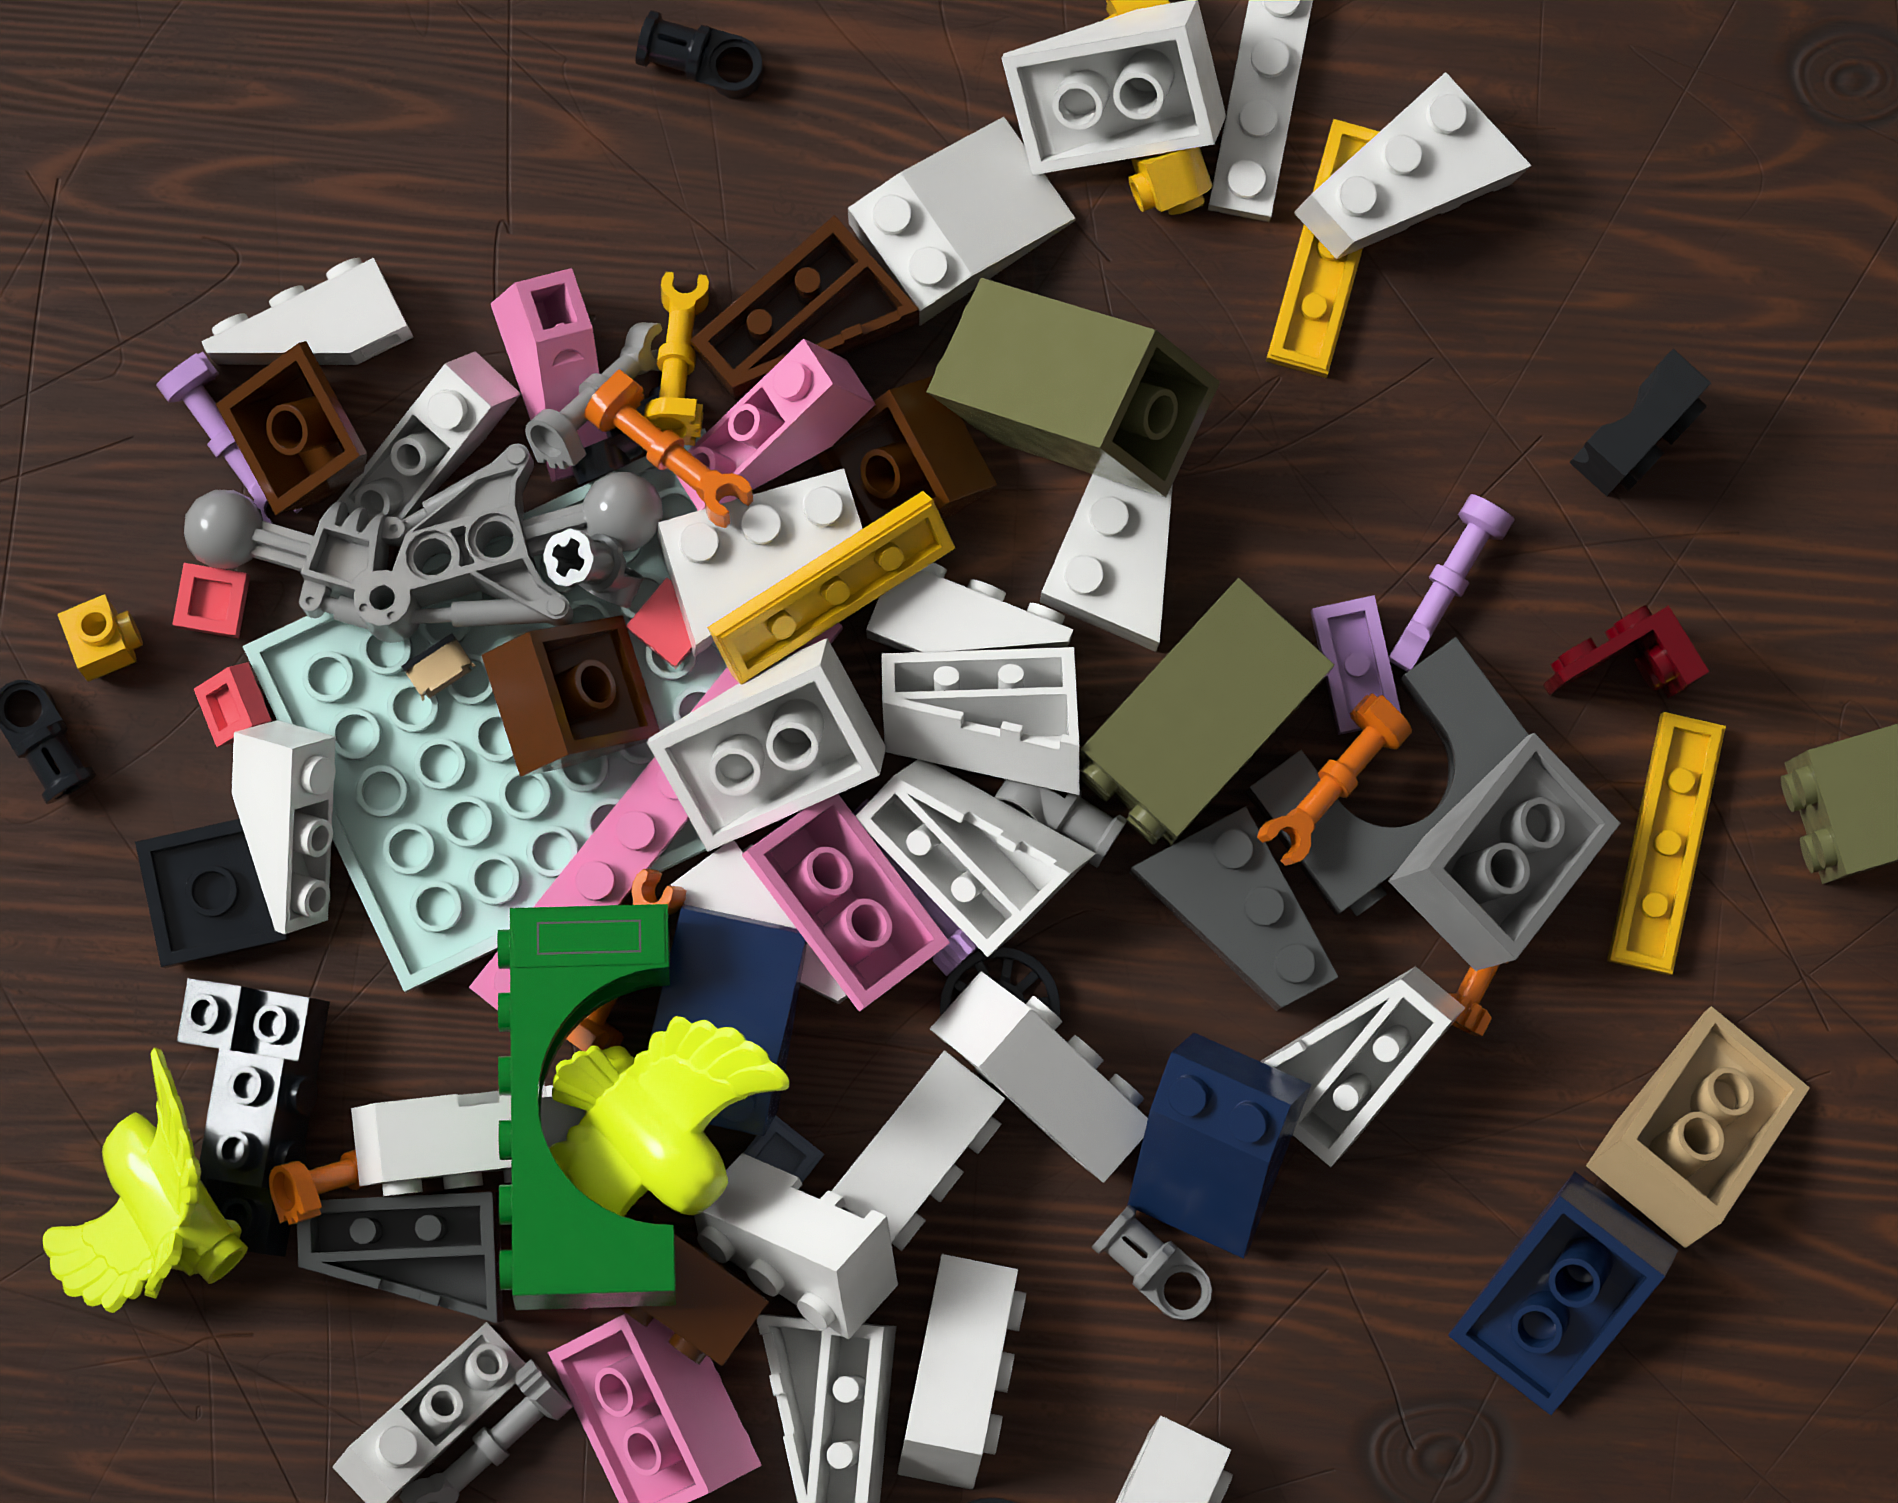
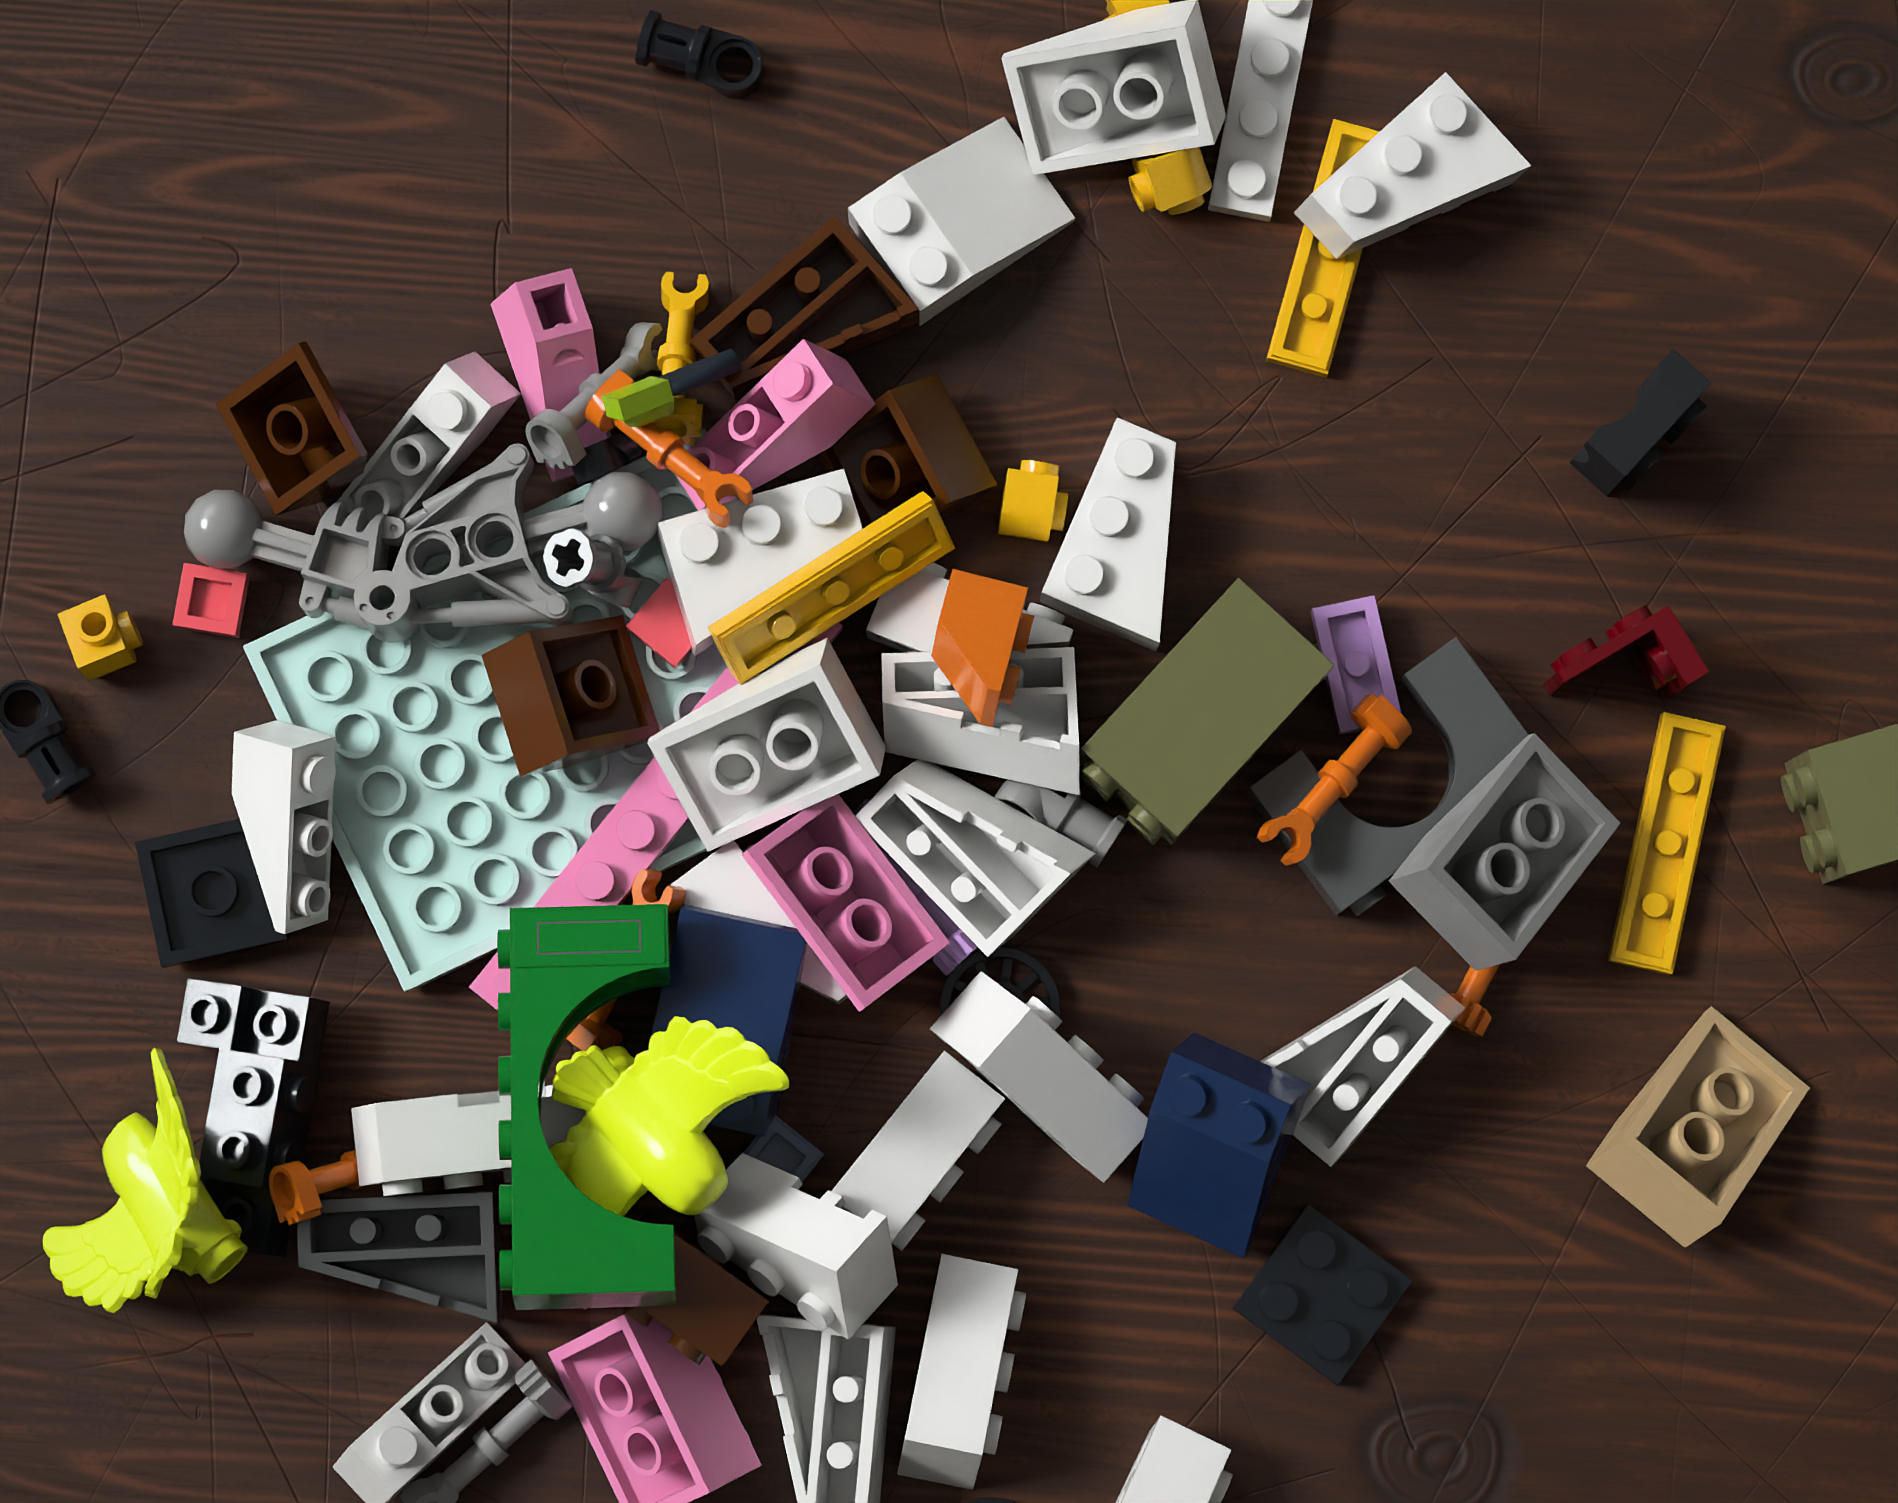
lavender piece [156,351,302,524] -> none
coral plate [194,662,272,747] -> none
white slope [201,258,413,365] -> none
tan piece [401,633,476,701] -> none
olive brick [926,278,1220,498] -> none
light grey connector [1091,1204,1212,1321] -> none
dark grey wedge [1129,806,1338,1011] -> none
lavender piece [1389,494,1515,672] -> none
dark blue slope [1448,1171,1678,1415] -> none
none -> piece [601,349,741,427]
none -> orange slope [931,569,1034,727]
none -> yellow plate [998,460,1068,542]
none -> black plate [1232,1204,1413,1386]

